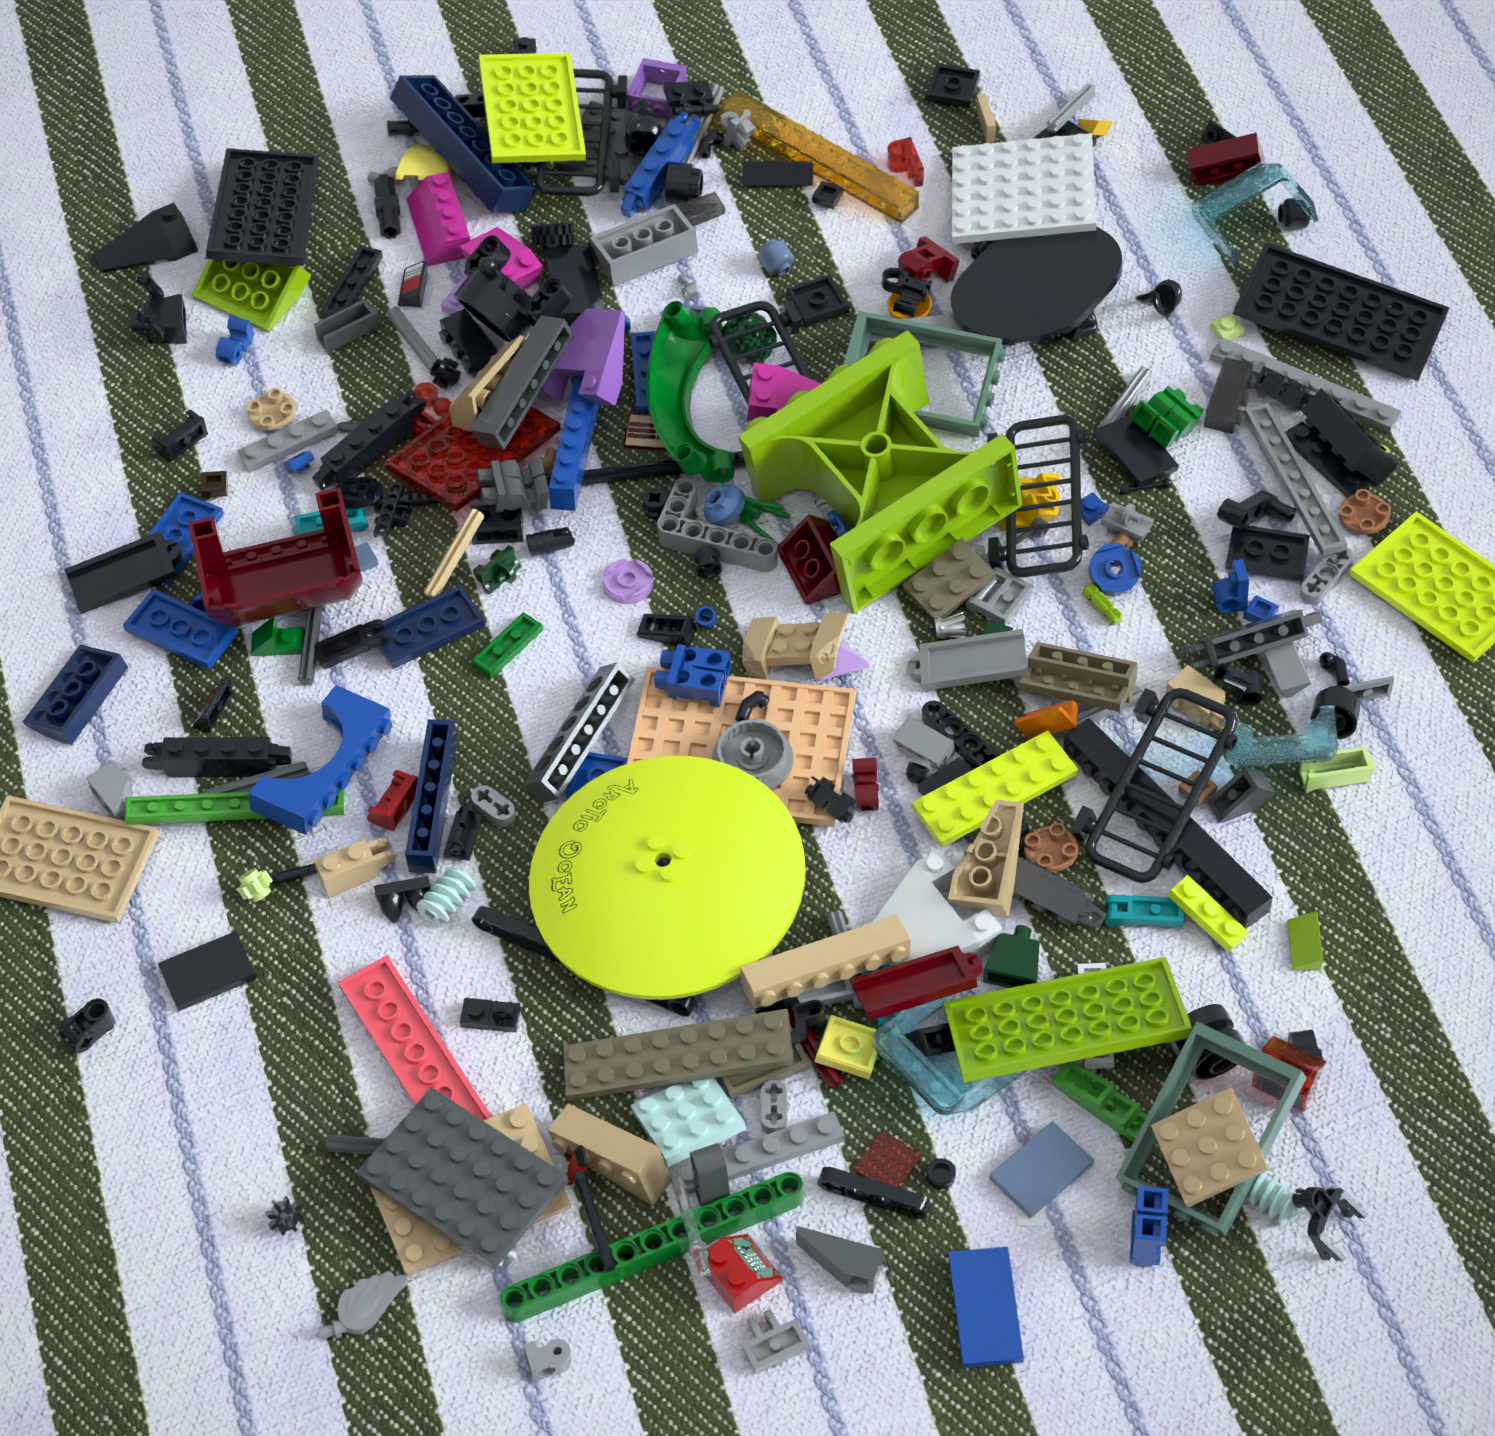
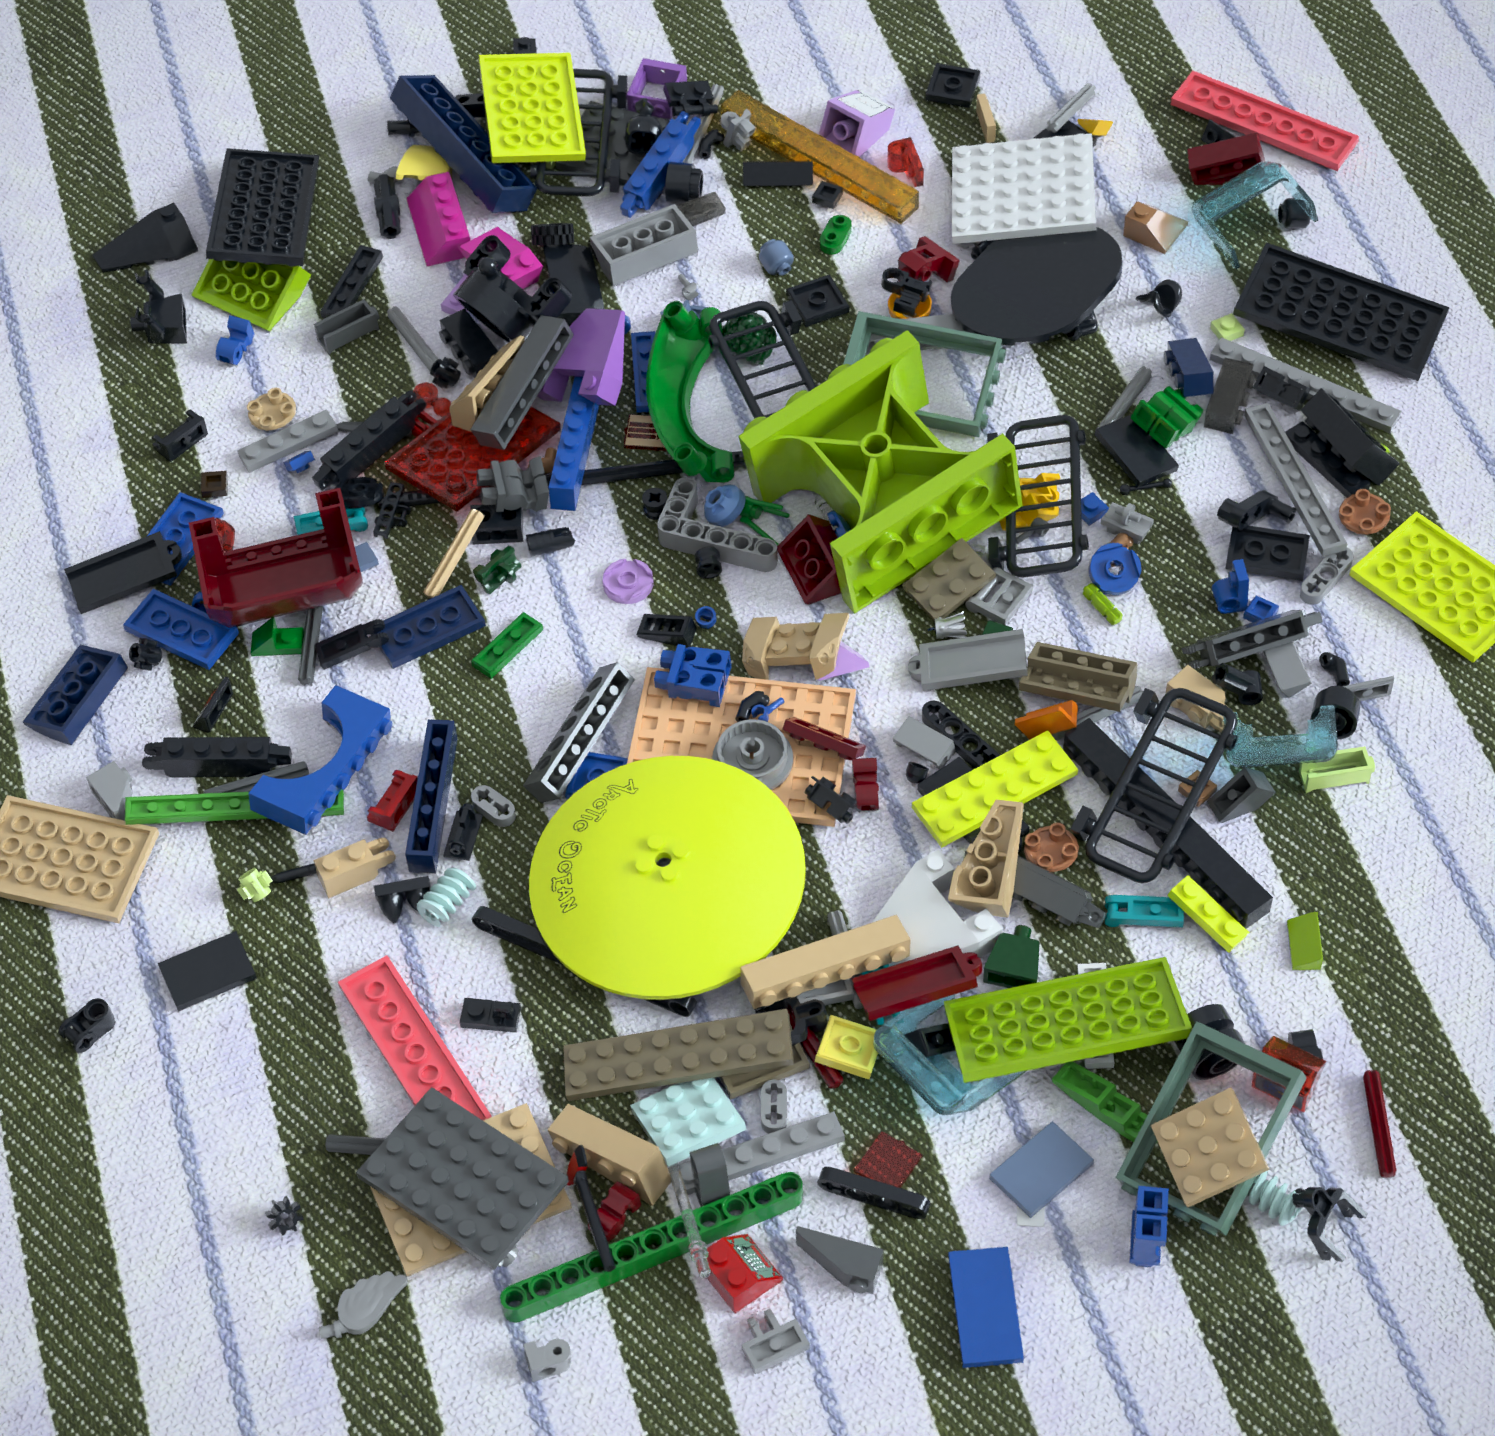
slope [398,261,428,307] -> none
dark pink slope [746,363,821,421] -> none
black tile [926,1158,956,1189] -> none
none -> black gear [129,638,162,671]
none -> clear red arm [214,517,235,552]
none -> dark red leg [587,1181,642,1242]
none -> blue hand [751,697,785,722]
none -> dark red plate [782,717,866,760]
none -> lavender slope [817,89,895,162]
none -> green plate [820,215,852,255]
none -> medium nougat slope [1123,201,1188,254]
none -> dark blue brick [1164,338,1214,397]
none -> coral plate [1171,71,1359,171]
none -> dark red axle [1363,1070,1397,1178]

